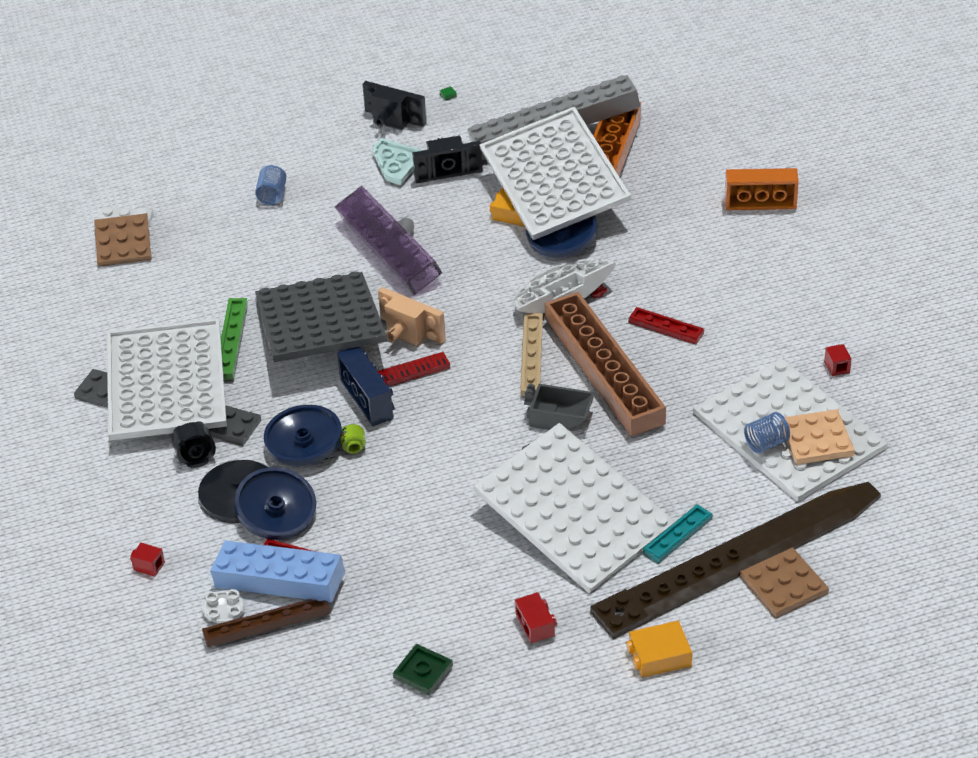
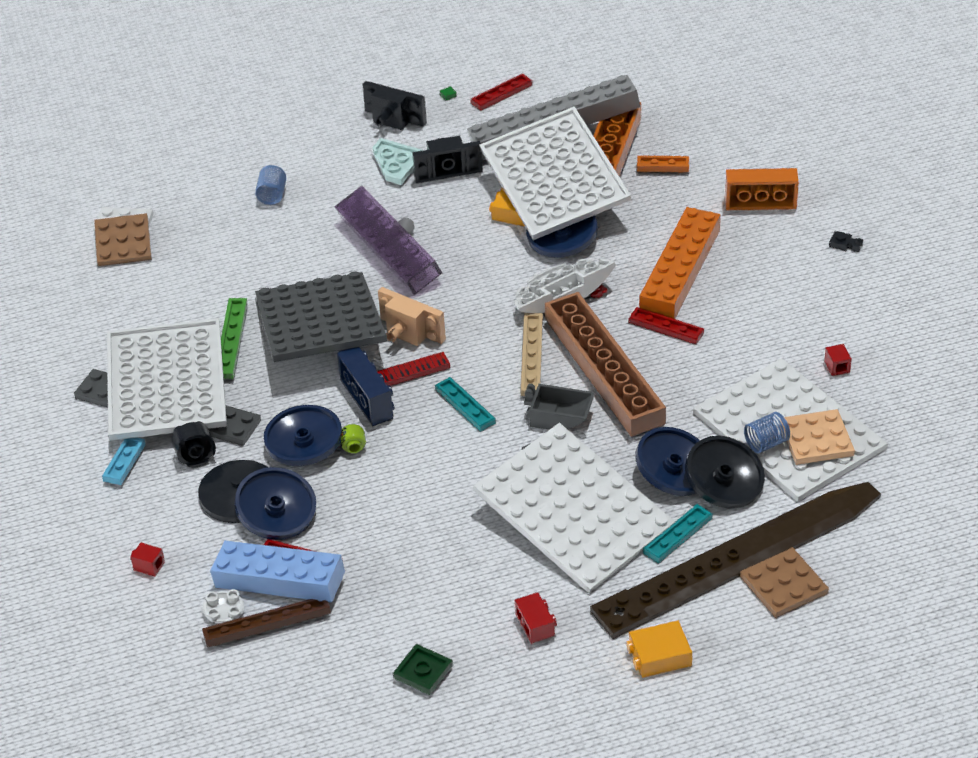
none -> medium azure plate [102,437,146,485]
none -> teal tile [435,377,496,432]
none -> red tile [470,73,533,111]
none -> dark blue dish [635,427,700,496]
none -> orange plate [637,155,689,173]
none -> orange brick [639,207,721,319]
none -> black dish [685,436,765,509]
none -> black plate [829,231,863,252]

